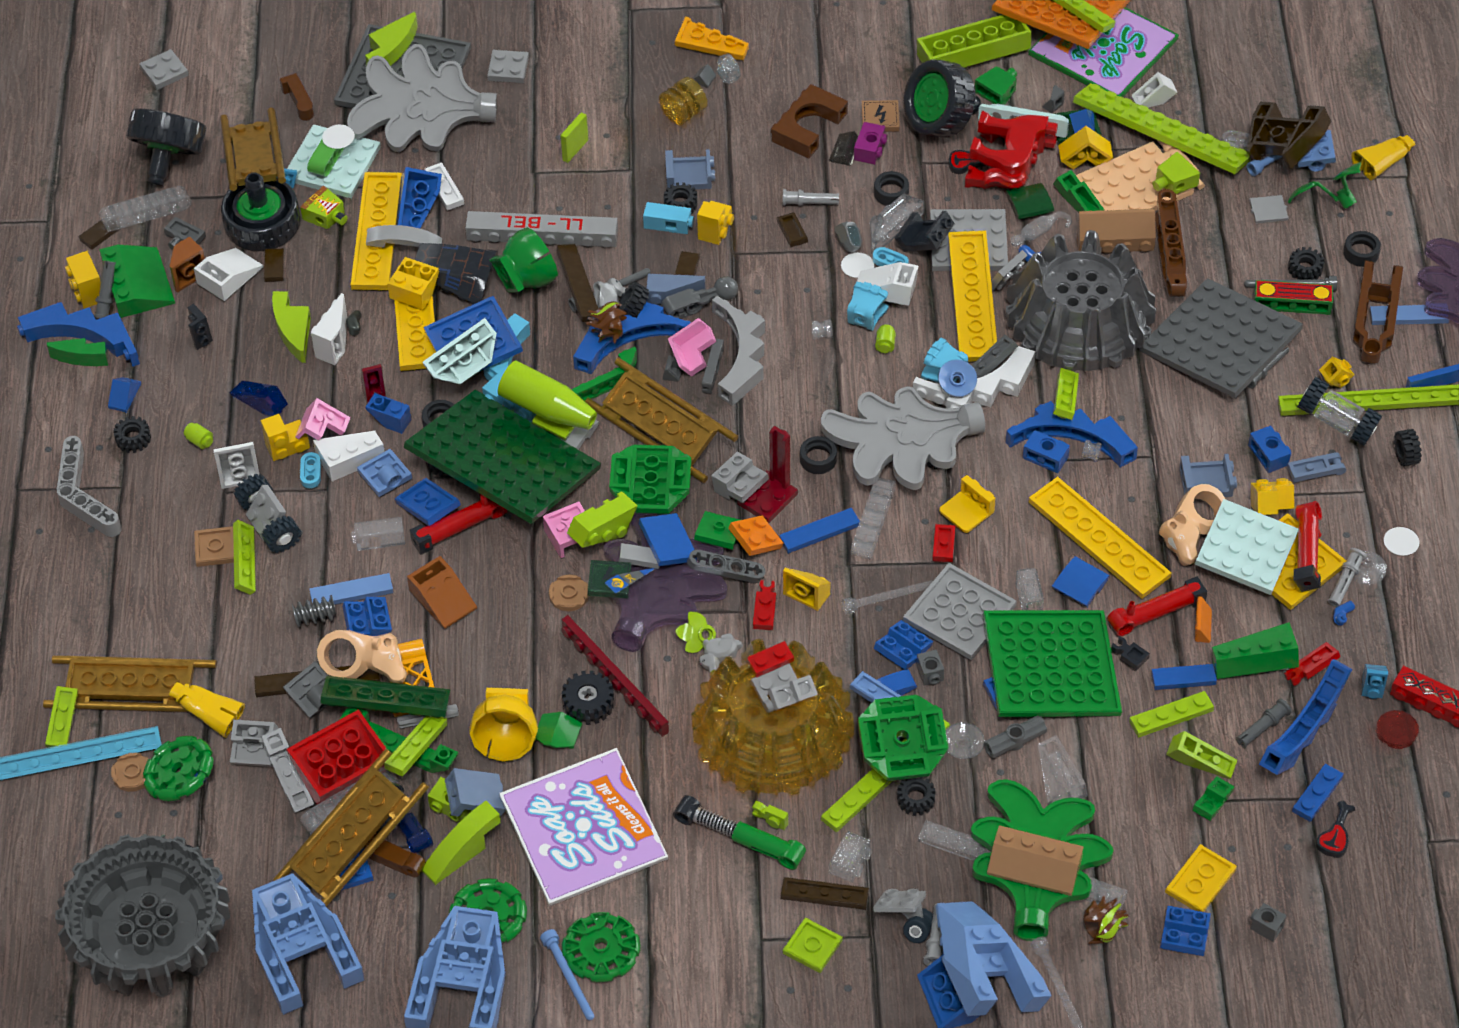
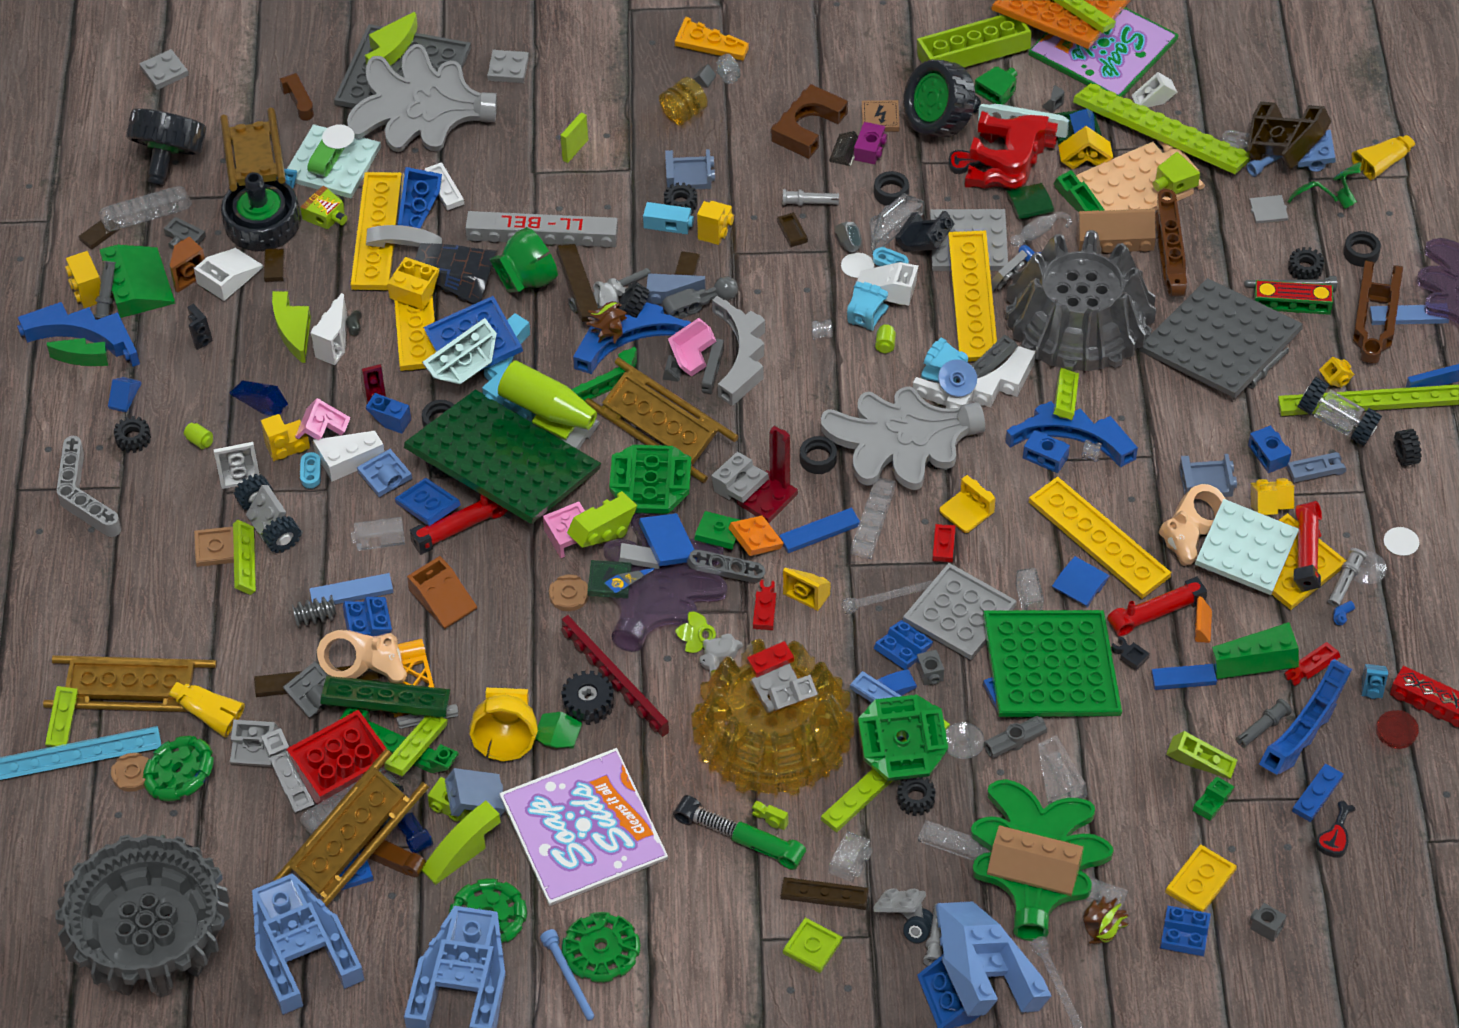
lime plate [1129,691,1214,738] -> none

